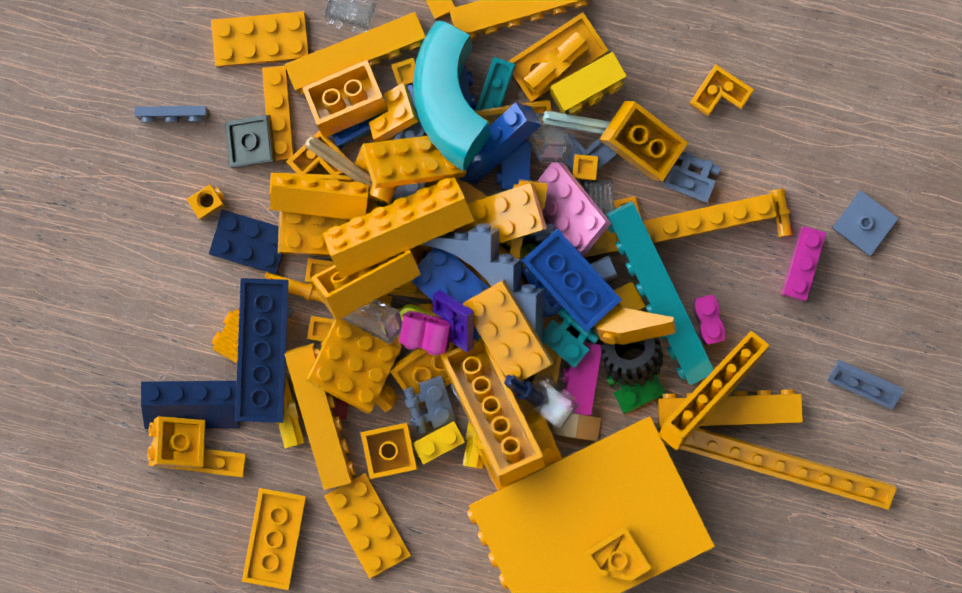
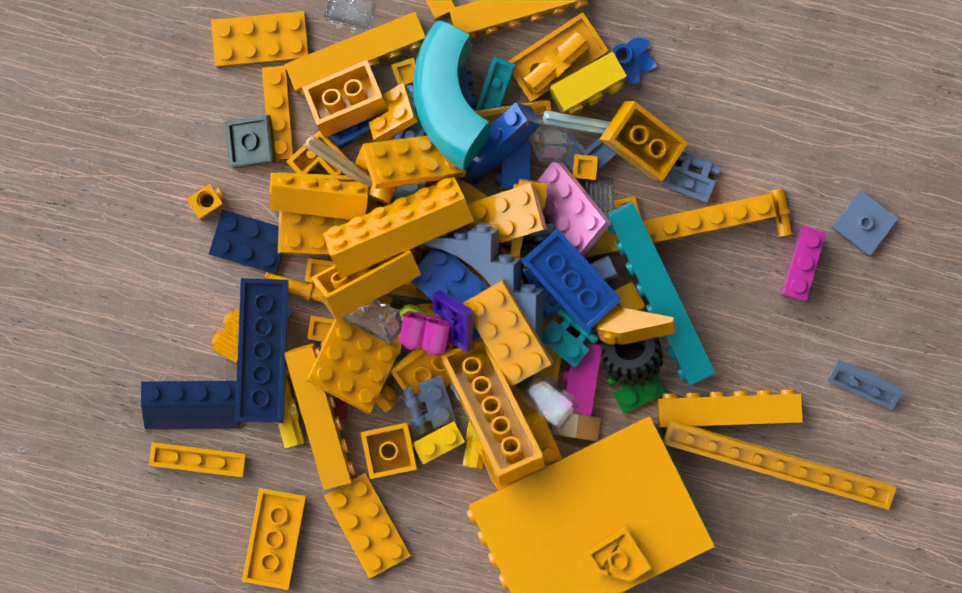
sand blue plate [135,106,208,123] -> none
light orange plate [147,416,205,468] -> none
dark blue axle [504,374,545,407] -> none
light orange brick [658,331,770,450] -> none
light orange brick [689,64,754,117] -> none
dark pink brick [693,294,725,346] -> none
none -> blue plate [612,37,657,84]

